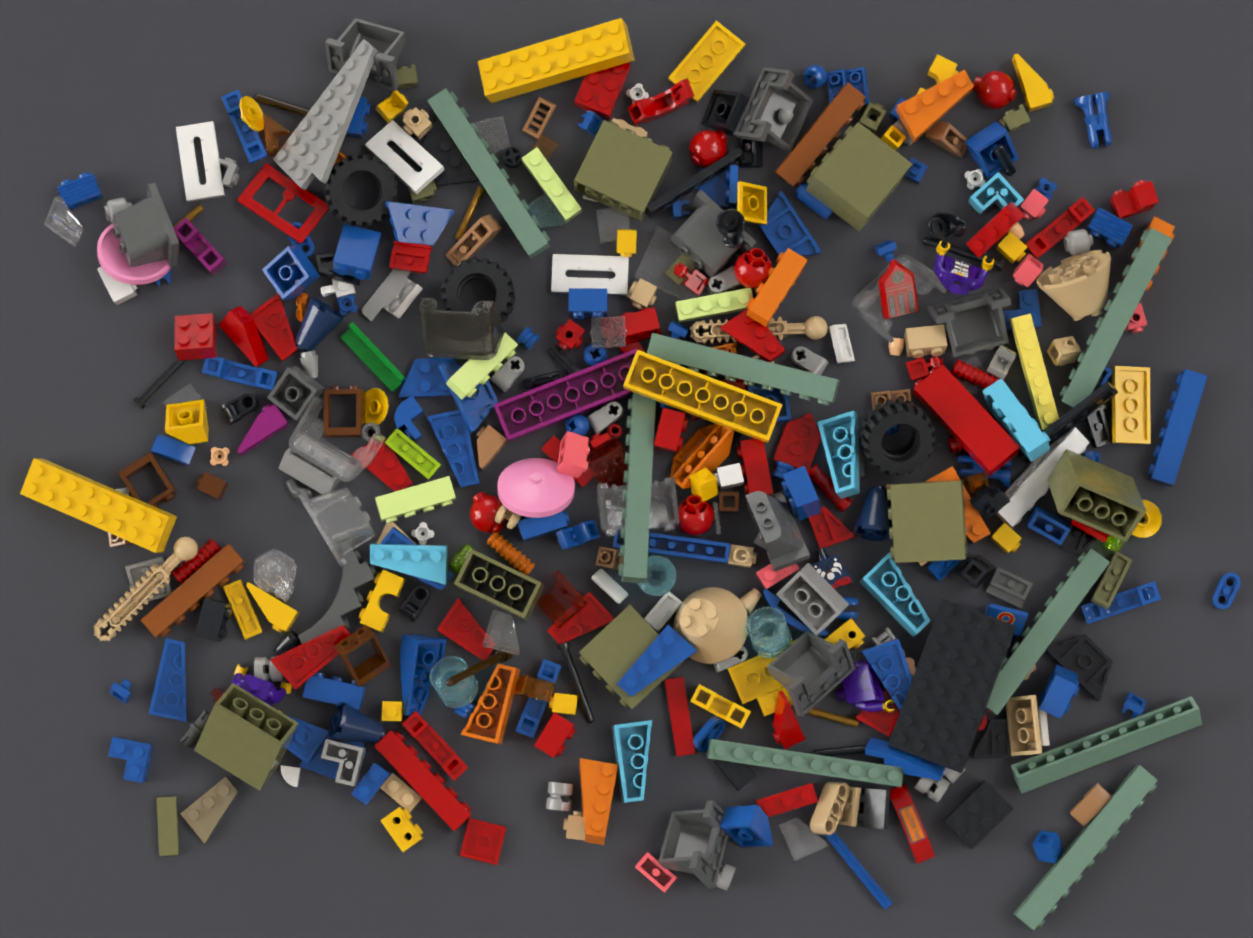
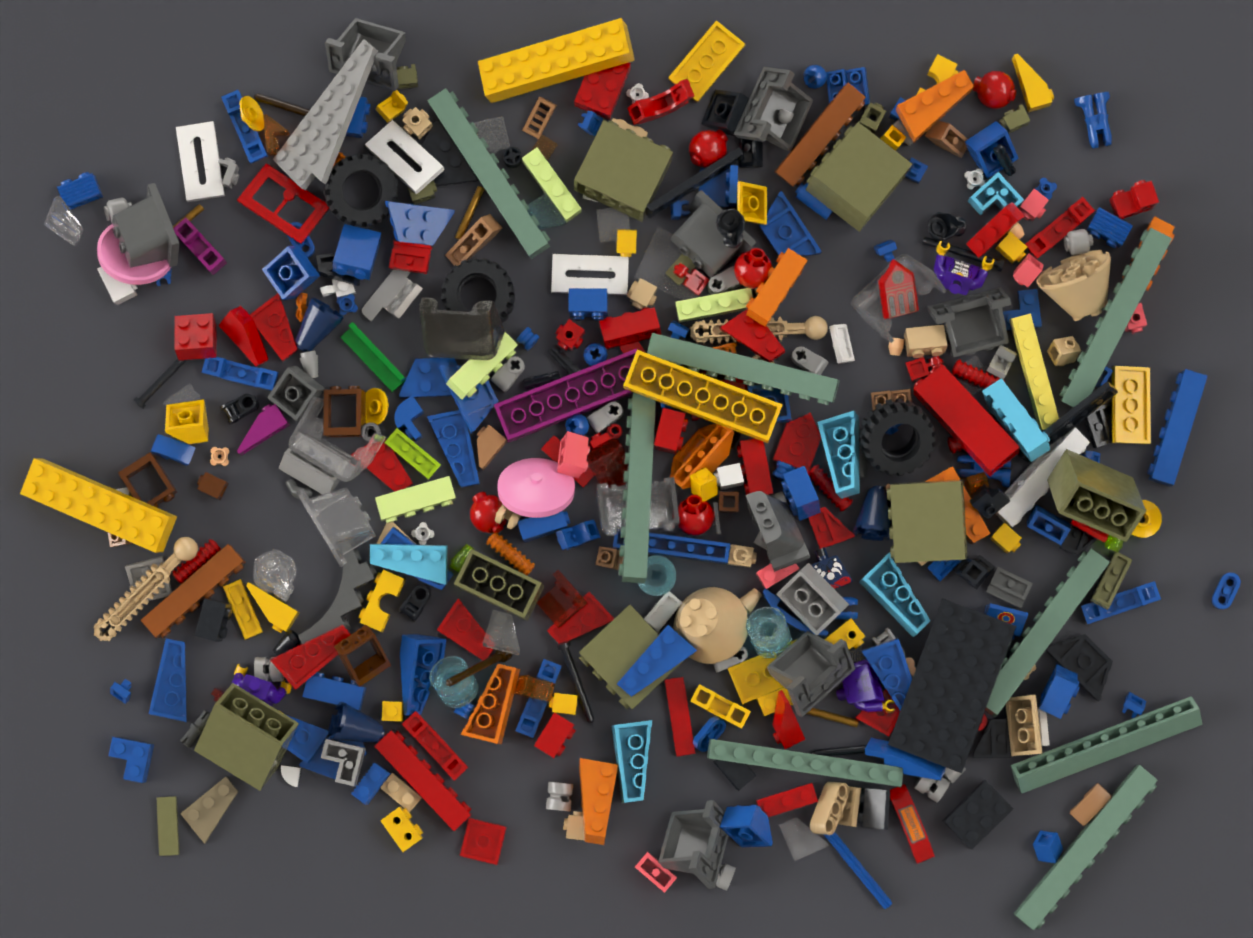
clear piece [590,316,627,348] -> none
white slope [591,569,628,604] -> none

